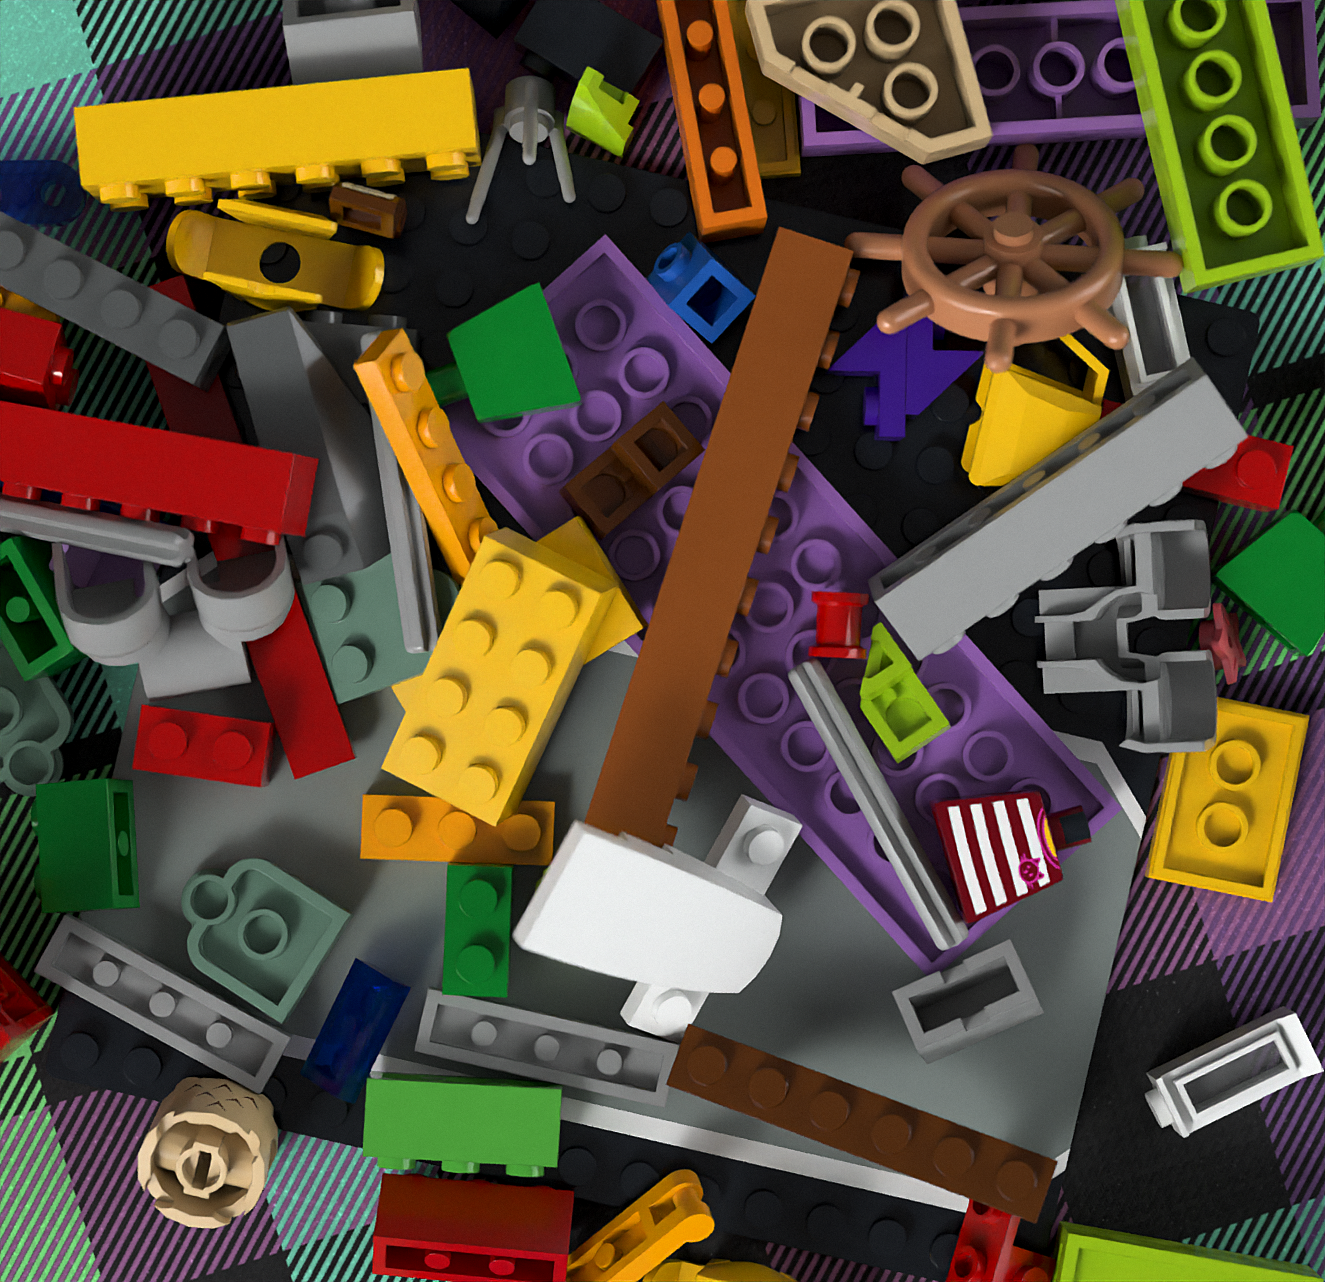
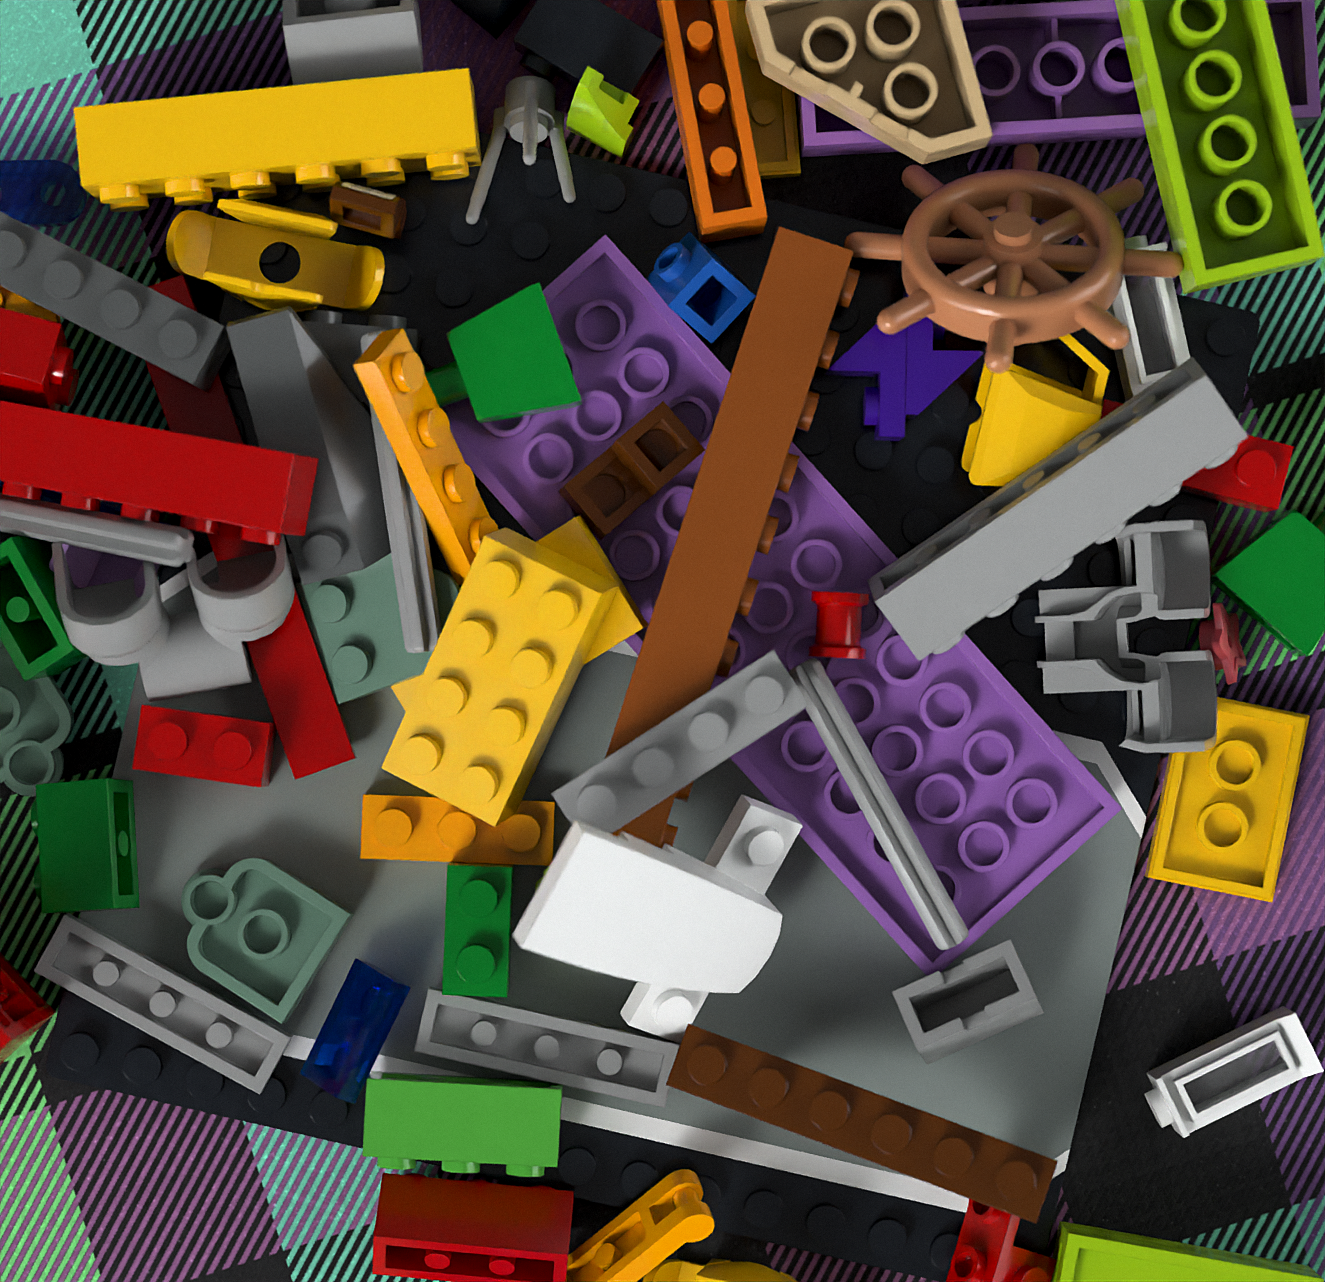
tan brick [138,1077,278,1229] -> none
lime slope [860,622,951,764] -> none
torso [929,789,1091,924] -> none
none -> light grey plate [552,650,809,834]

